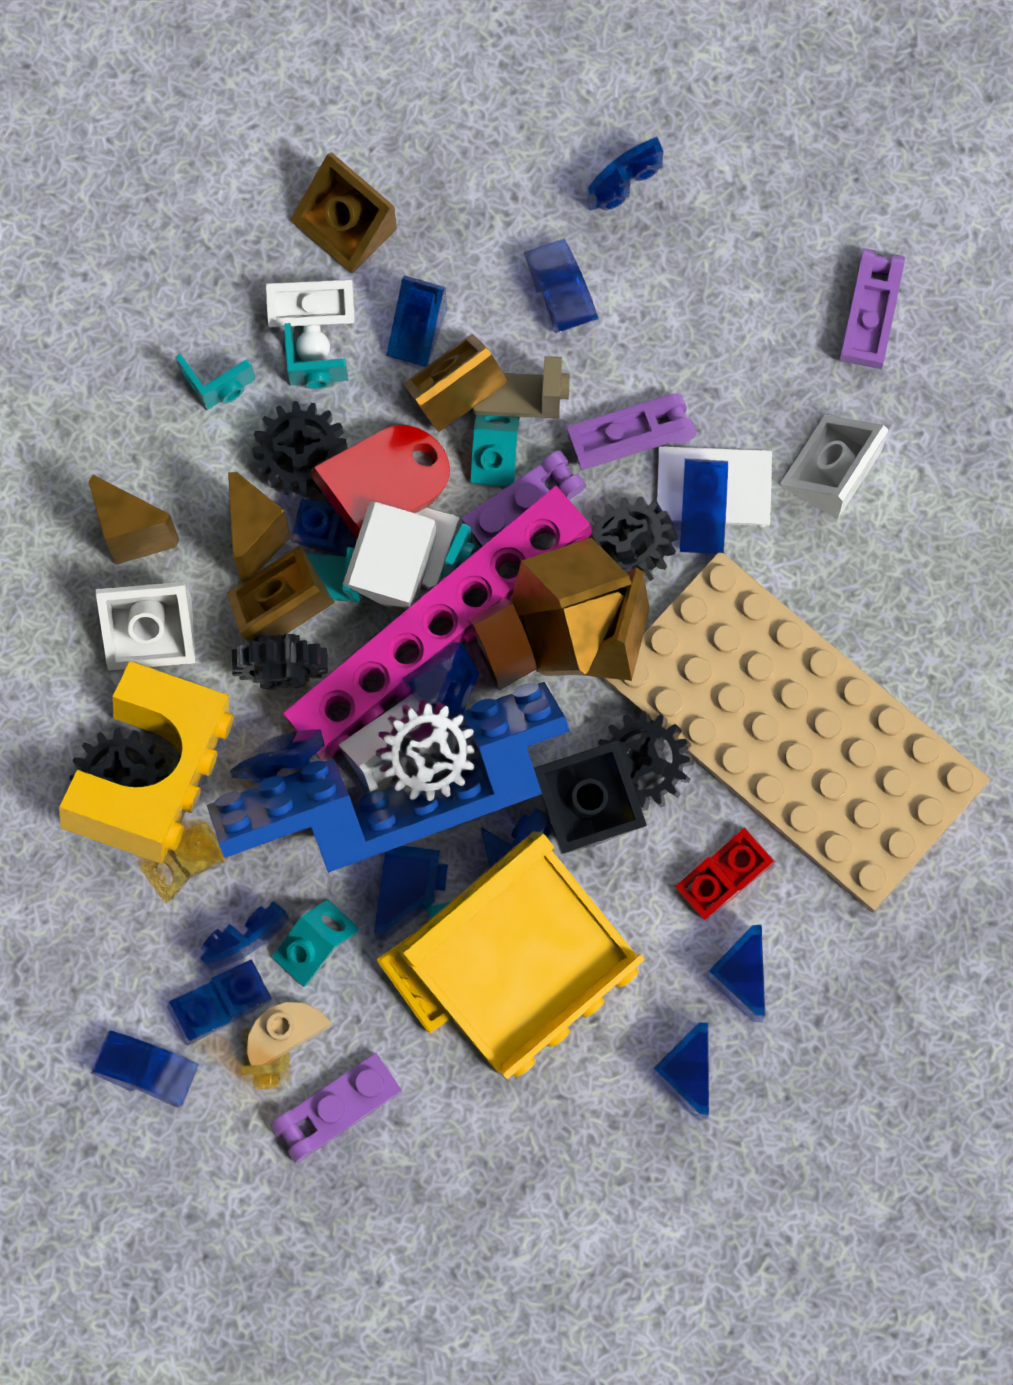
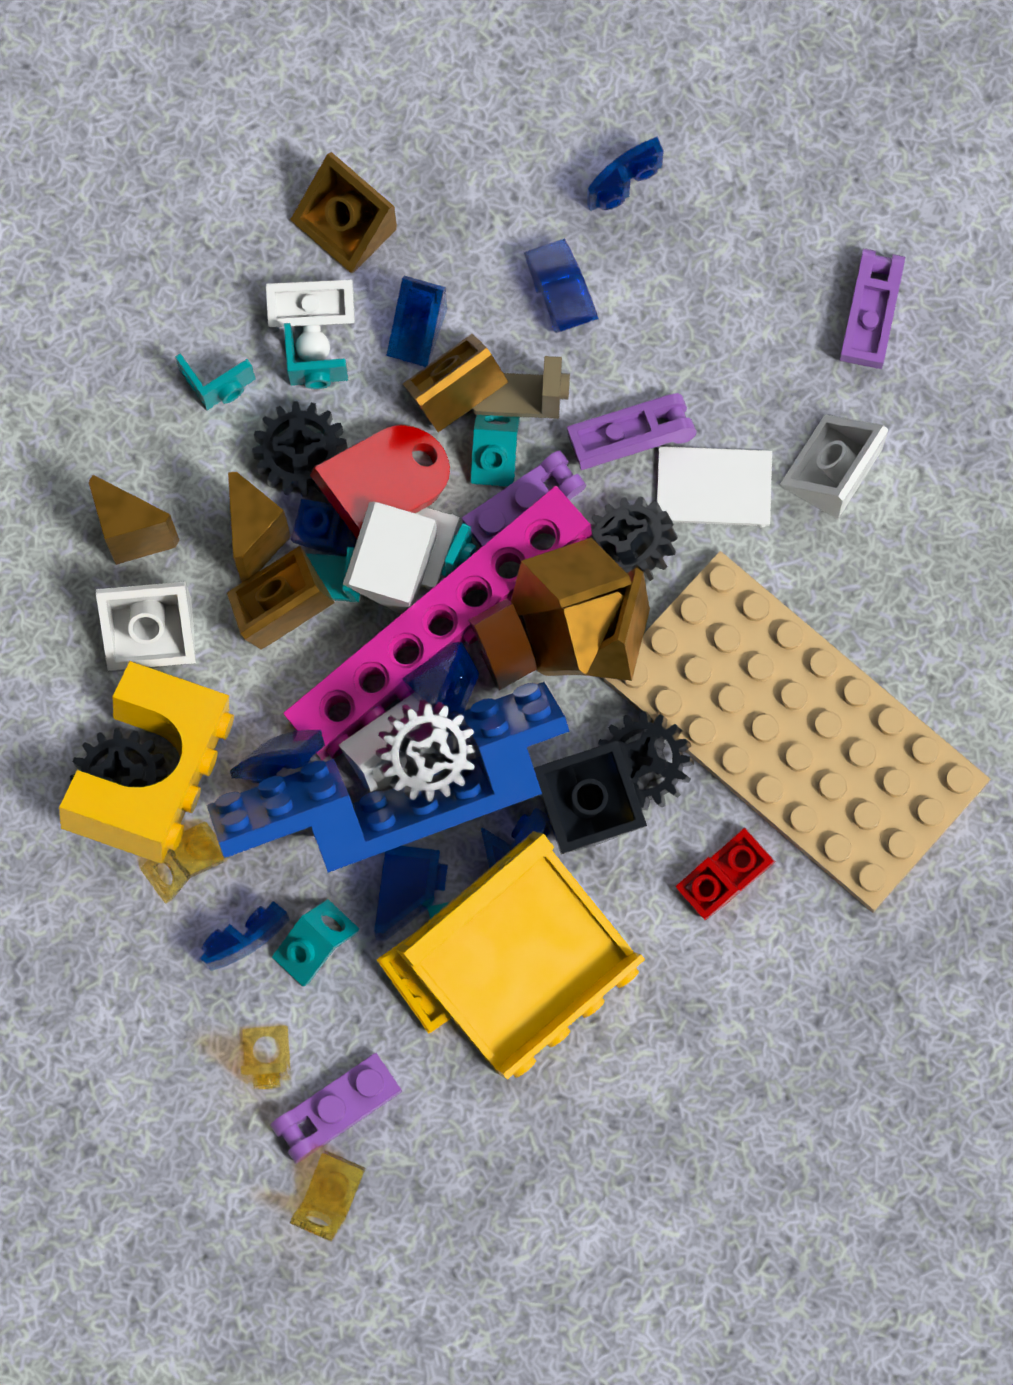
clear blue slope [91,1030,199,1108] -> none
clear blue slope [167,959,272,1046] -> none
black gear [231,633,328,690] -> none
tan plate [247,1002,333,1072] -> none
clear blue slope [652,1022,709,1120] -> none
clear blue slope [679,458,729,554] -> none
clear blue slope [707,925,765,1022] -> none
none -> clear yellow bracket [290,1150,366,1241]

